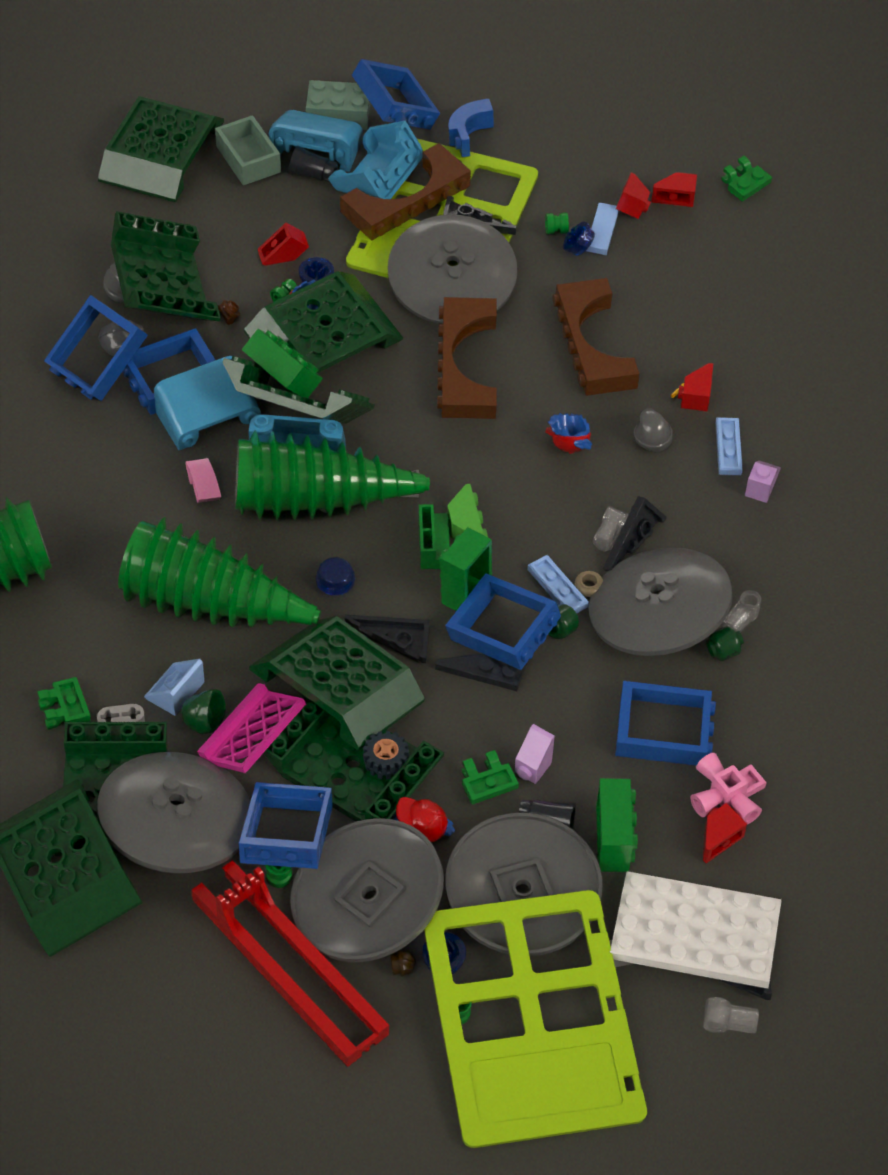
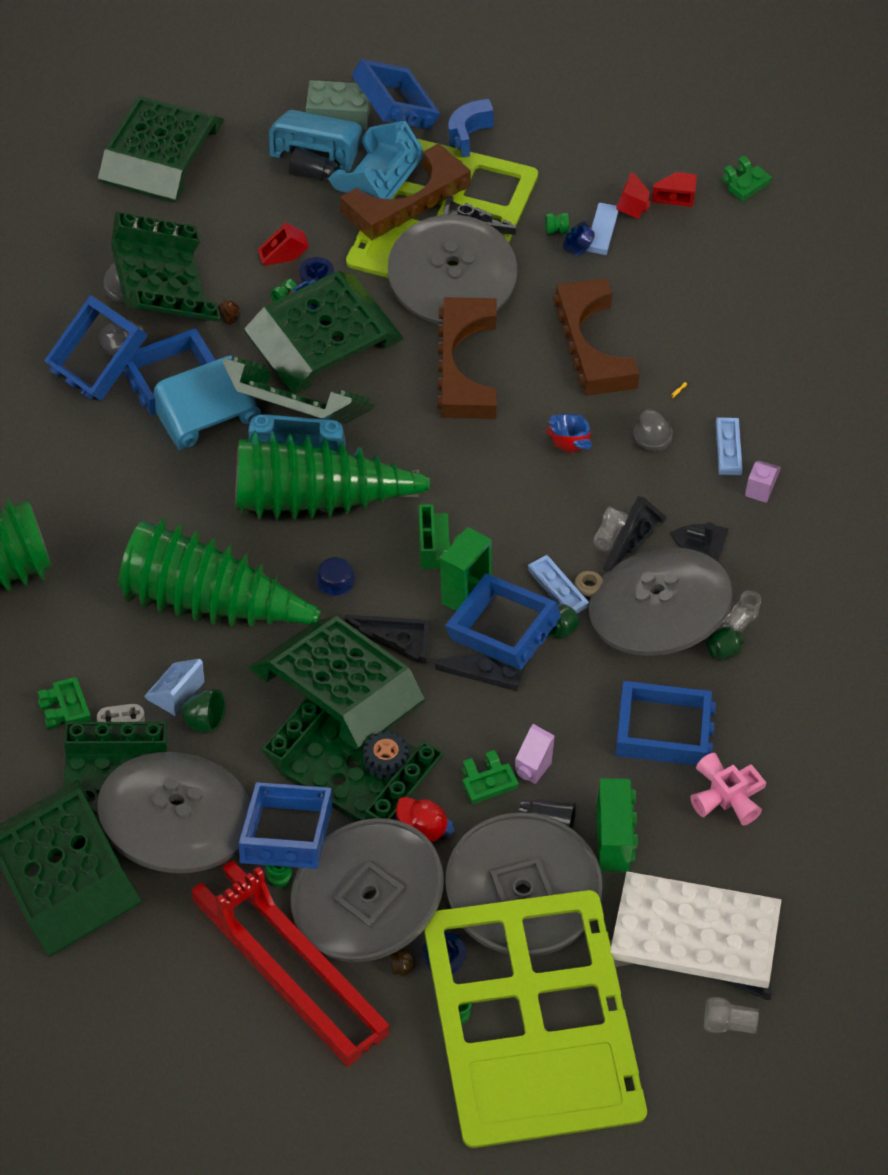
bright pink slope [185,458,221,503] -> none
dark pink fence [197,683,306,773] -> none
sand green piece [215,115,281,185] -> none
green piece [242,328,323,398] -> none
bright green slope [447,484,488,539] -> none
red slope [677,363,713,411] -> none
red slope [703,803,747,864] -> none
none -> black shield [670,522,729,562]

